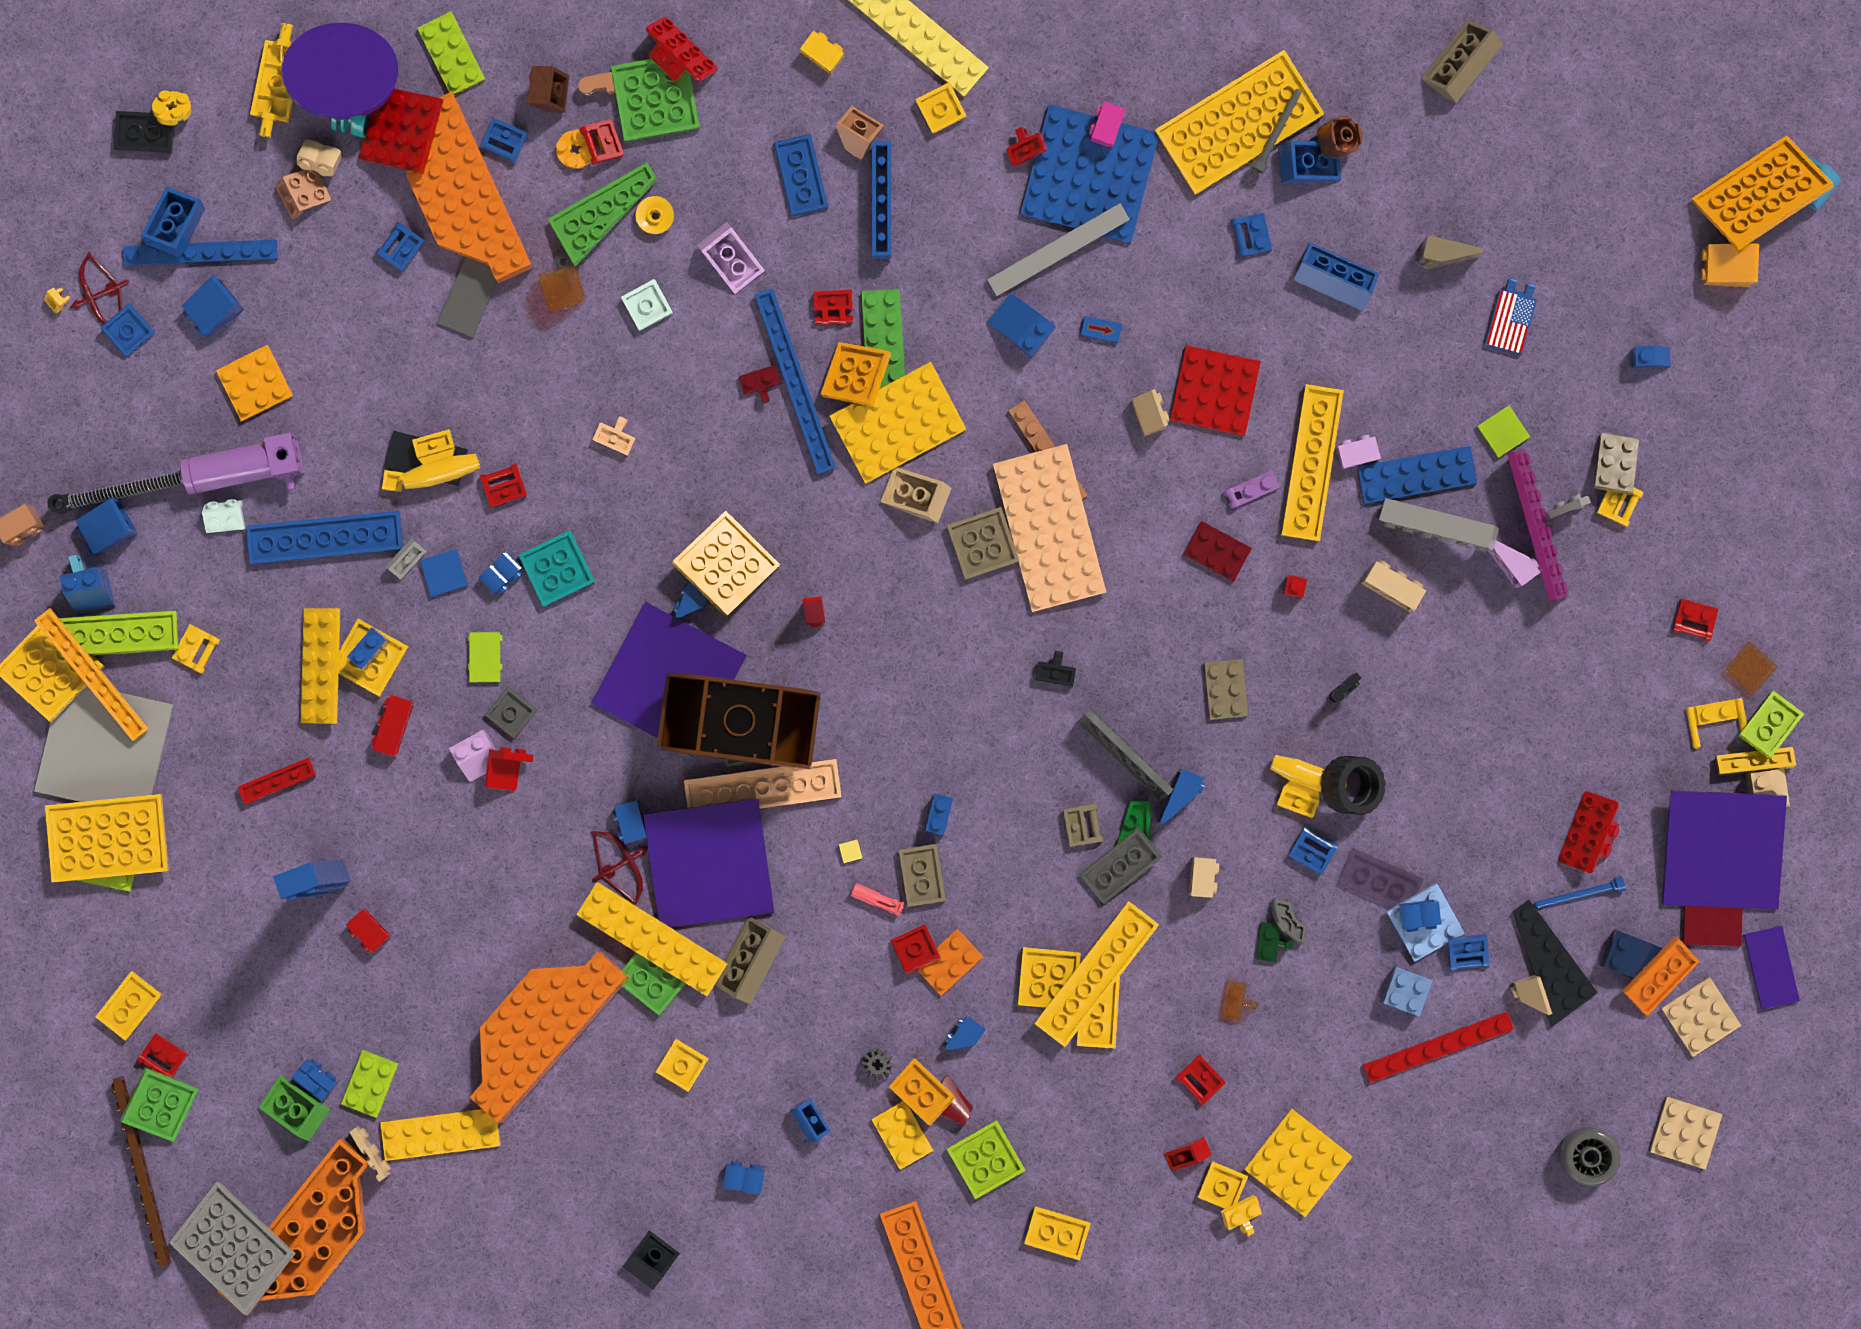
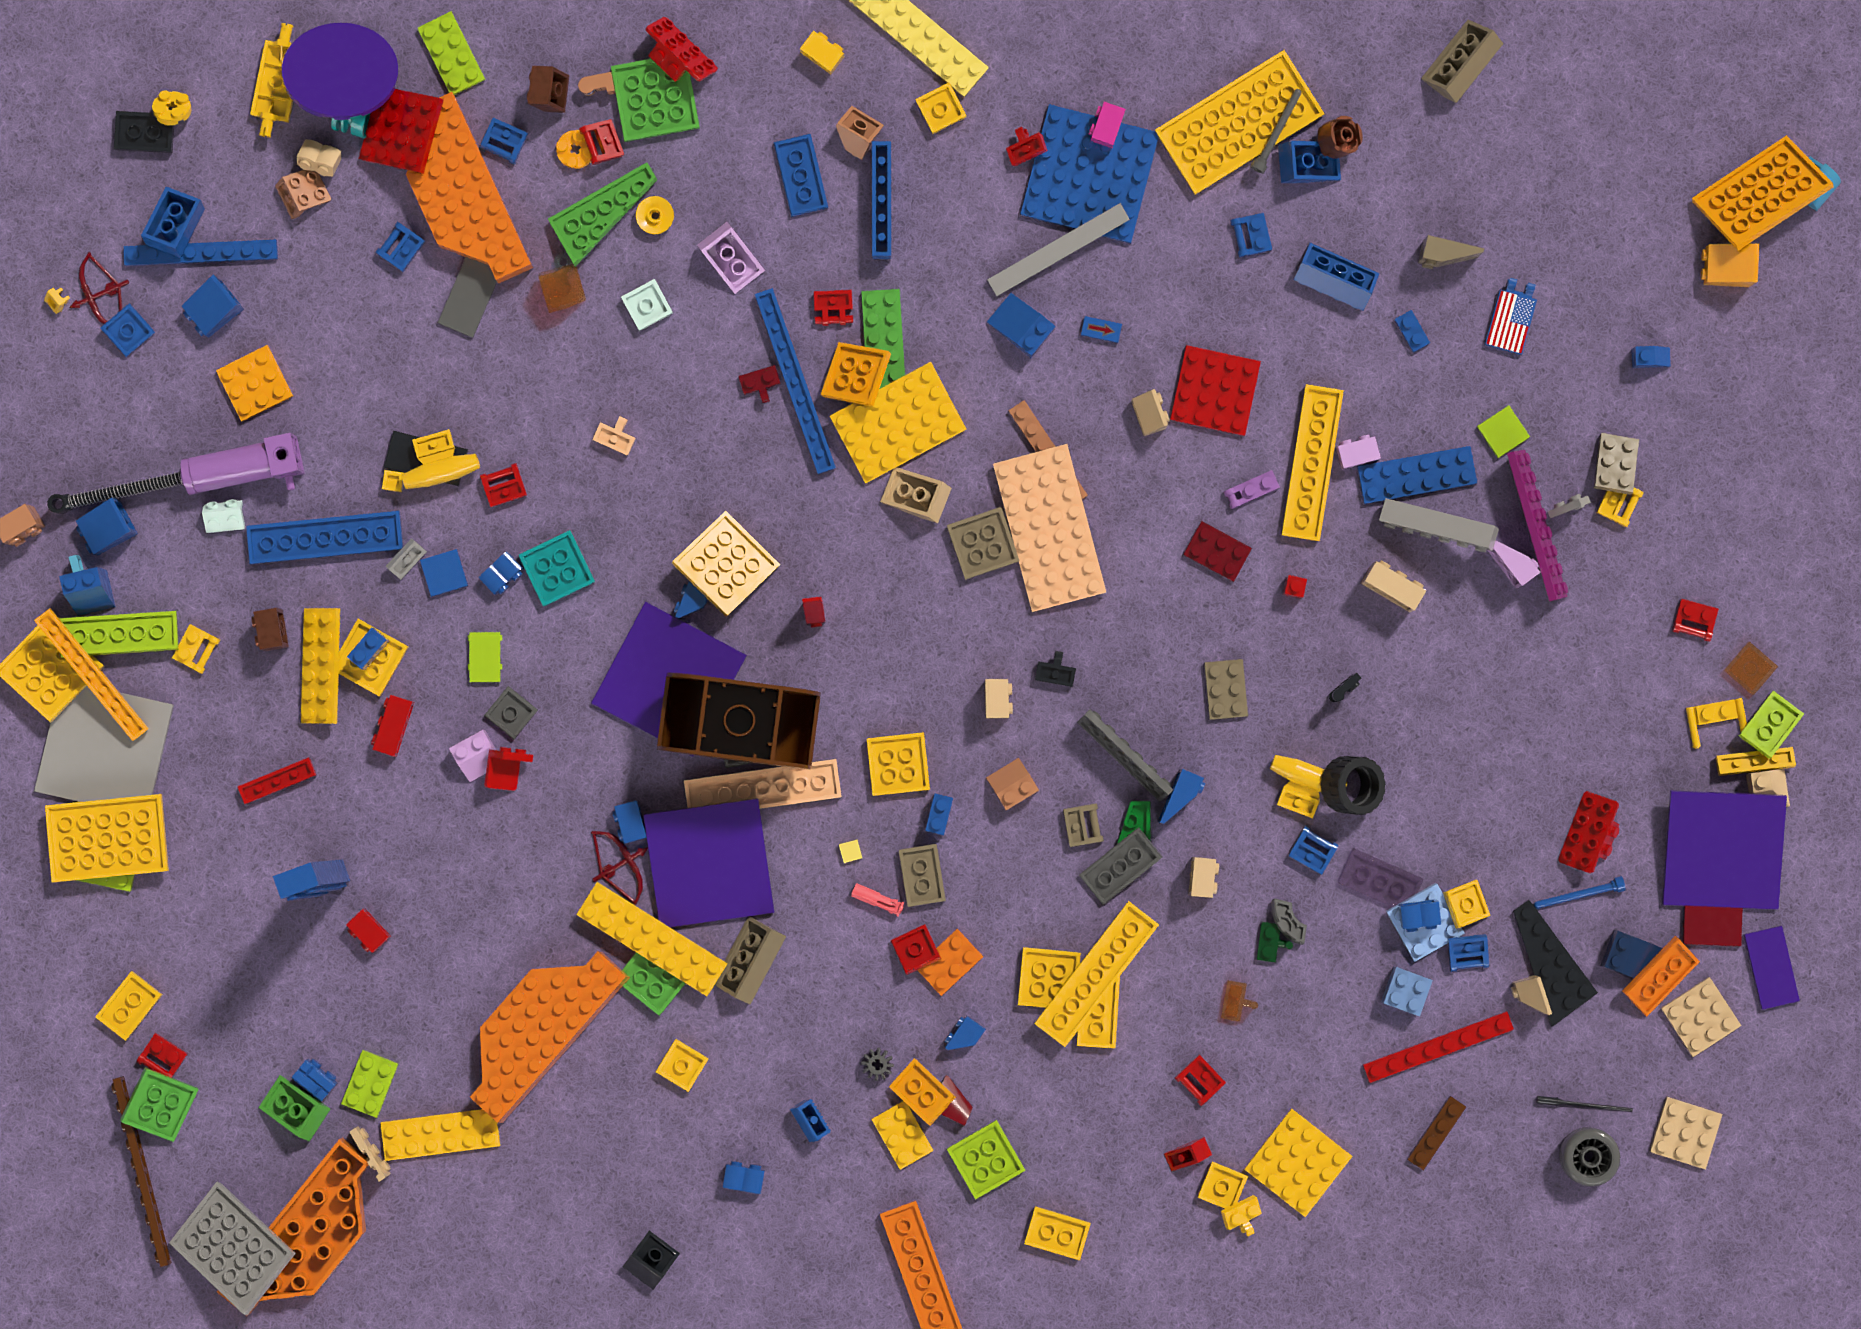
none -> copper brick [251,608,289,651]
none -> yellow plate [867,732,930,796]
none -> tan slope [985,679,1013,719]
none -> nougat slope [986,758,1039,810]
none -> blue plate [1394,310,1430,353]
none -> reddish brown plate [1407,1096,1466,1171]
none -> yellow plate [1443,880,1490,929]
none -> black piece [1536,1096,1633,1112]

